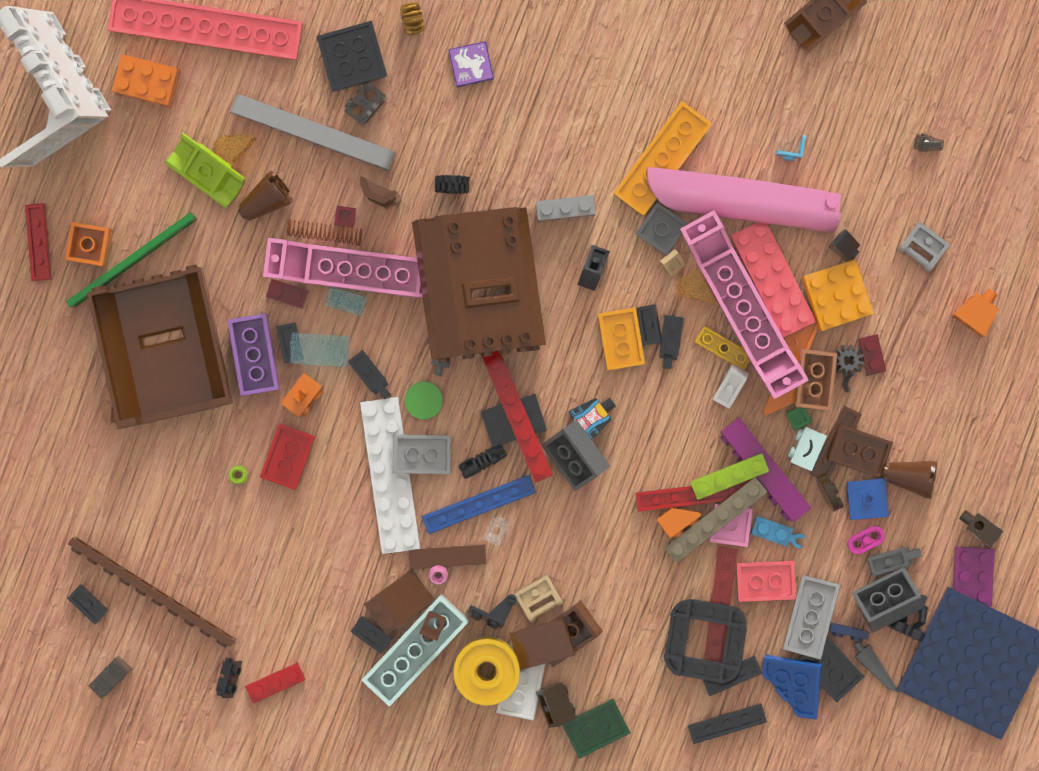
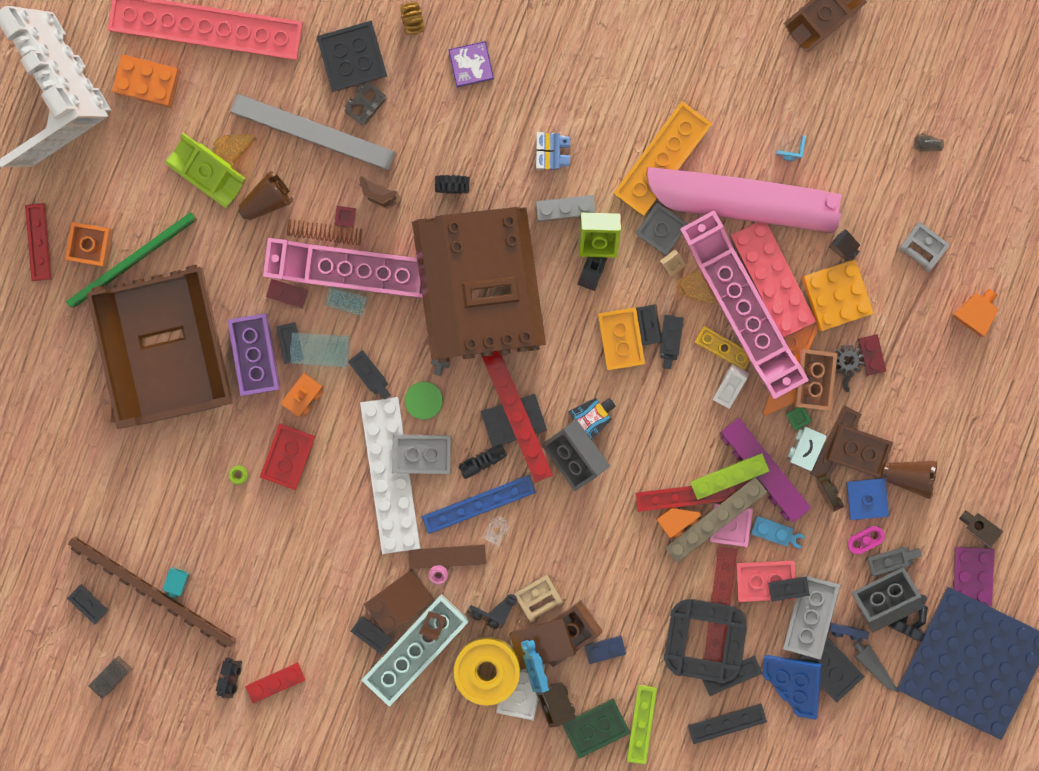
none -> teal brick [162,567,190,598]
none -> dark azure plate [521,640,549,693]
none -> medium blue hips [536,132,570,170]
none -> lime brick [578,213,621,258]
none -> dark blue plate [585,635,626,664]
none -> lime plate [627,685,657,764]
none -> black plate [768,576,810,602]

